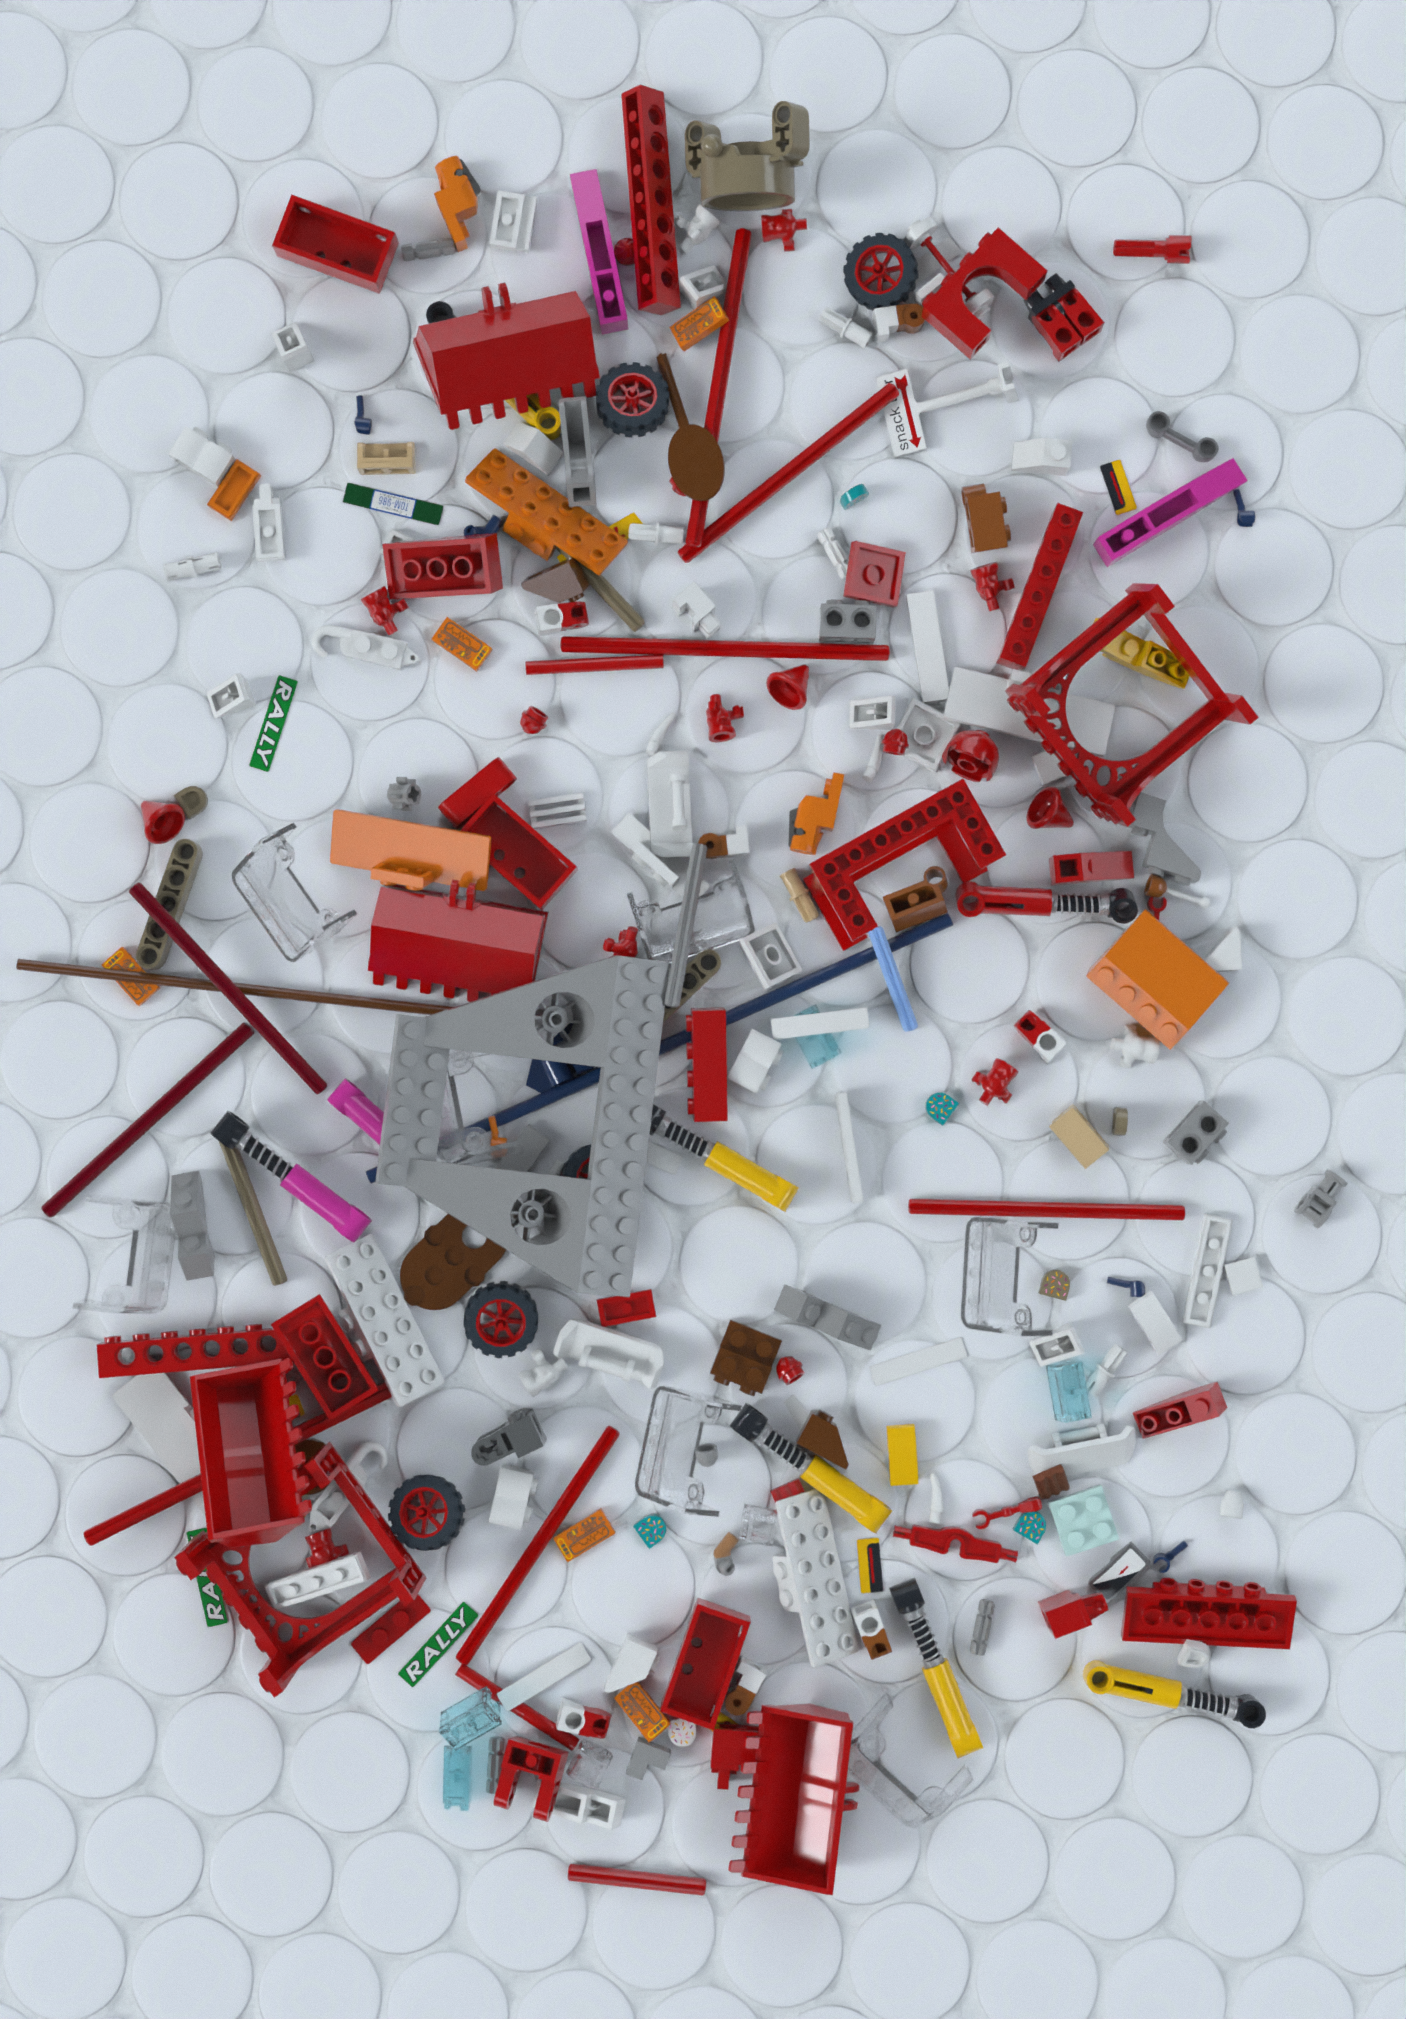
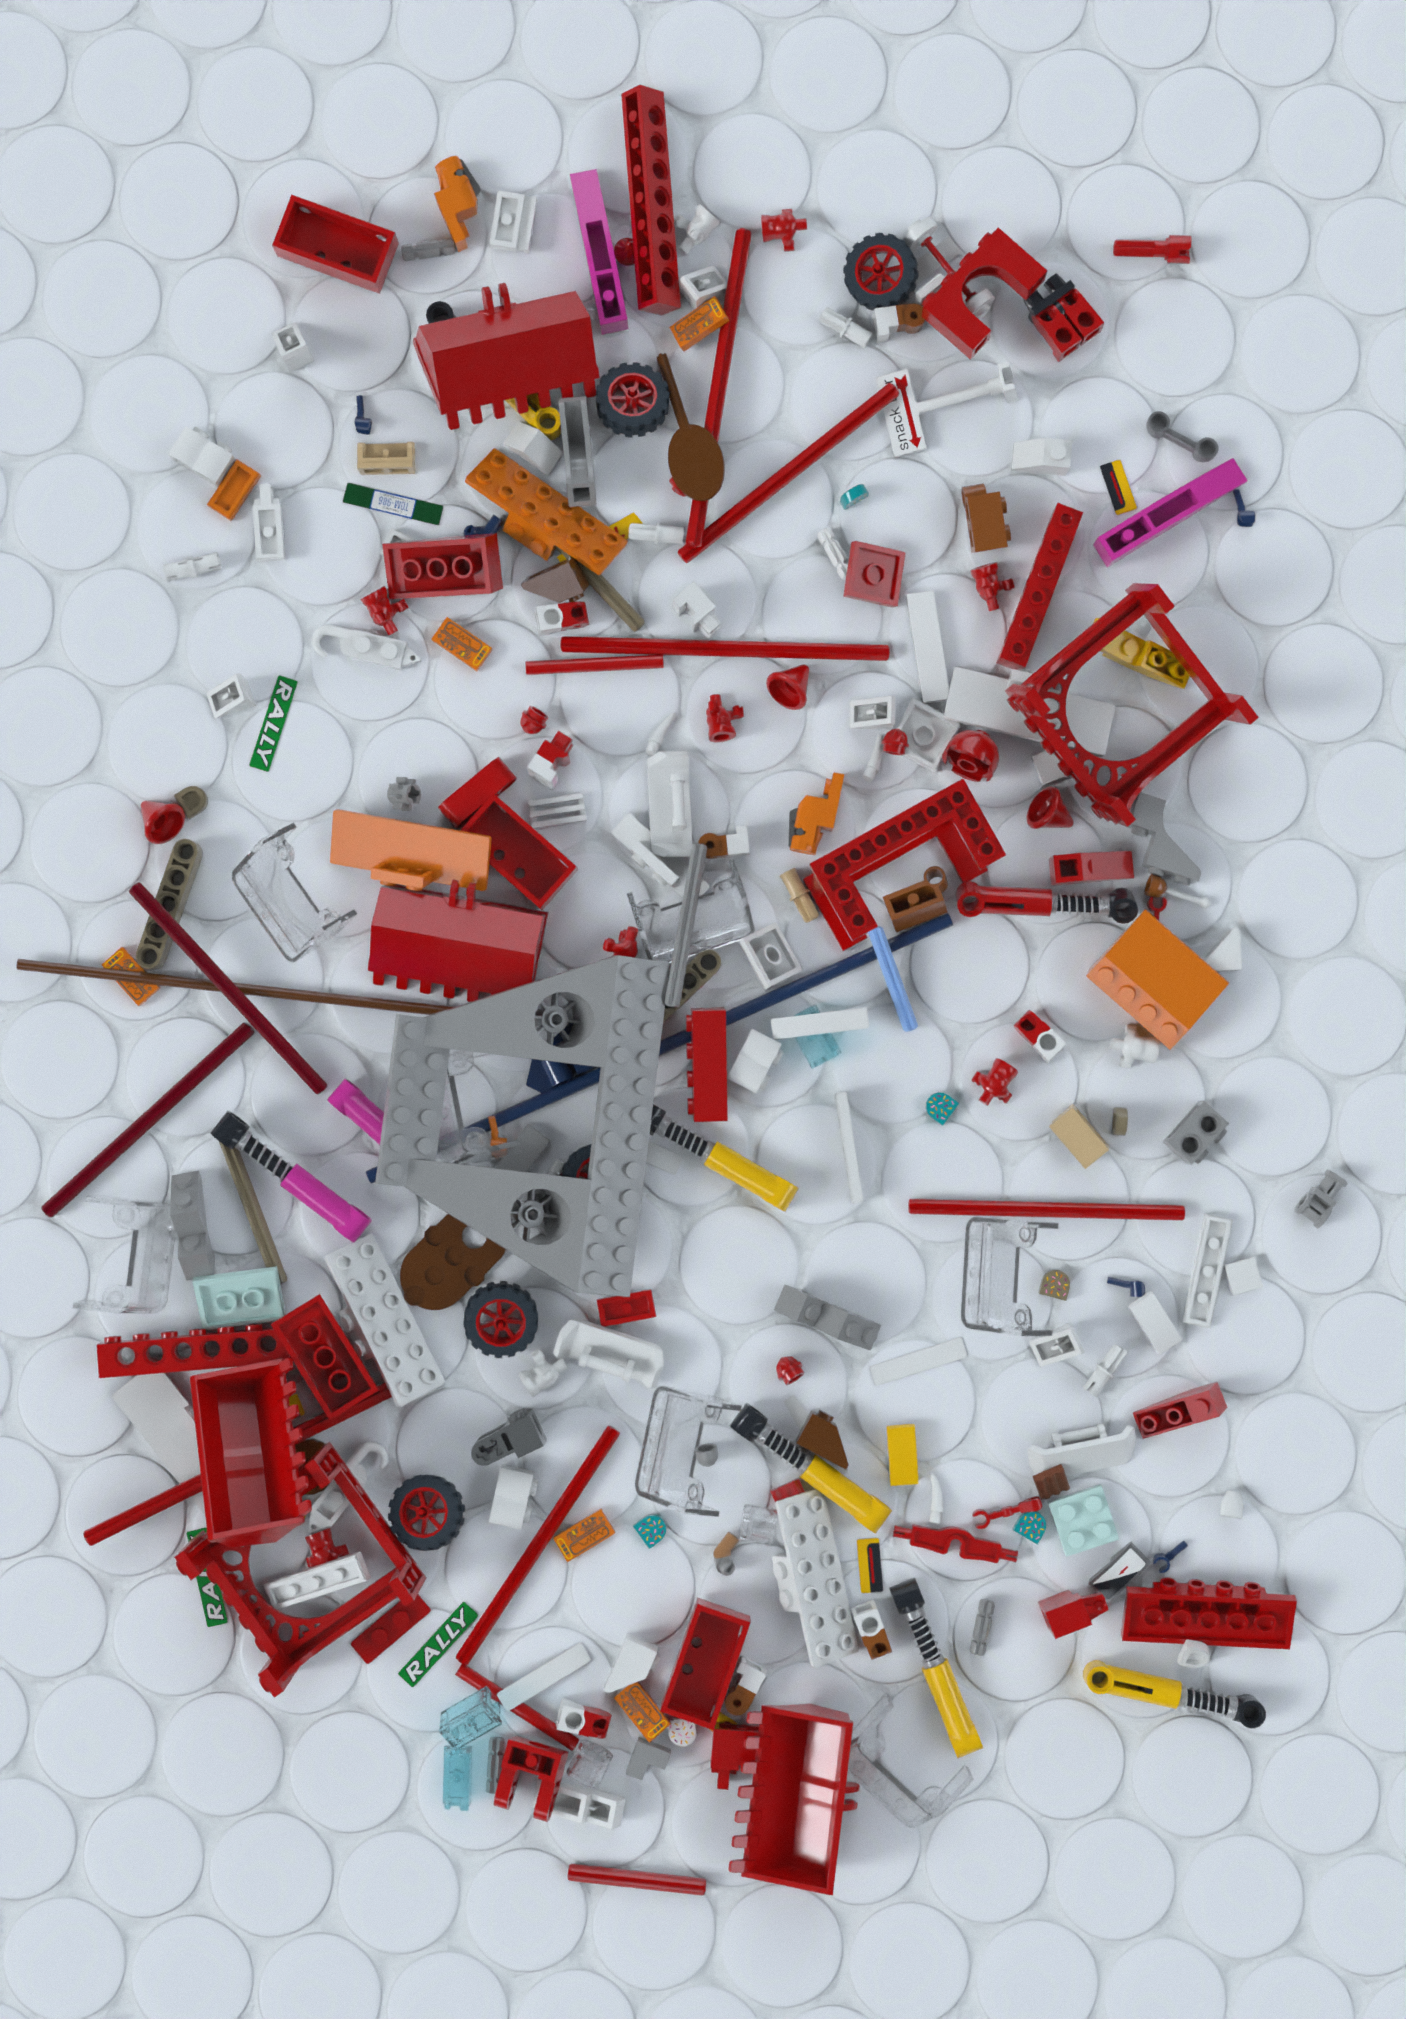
dark tan piece [685,101,810,211] -> none
reddish brown plate [710,1319,782,1396] -> none
light grey brick [819,599,877,643] -> none
clear light blue hinge [1046,1361,1092,1423] -> none
none -> light aqua tile [192,1266,286,1330]
none -> hips [527,731,573,790]

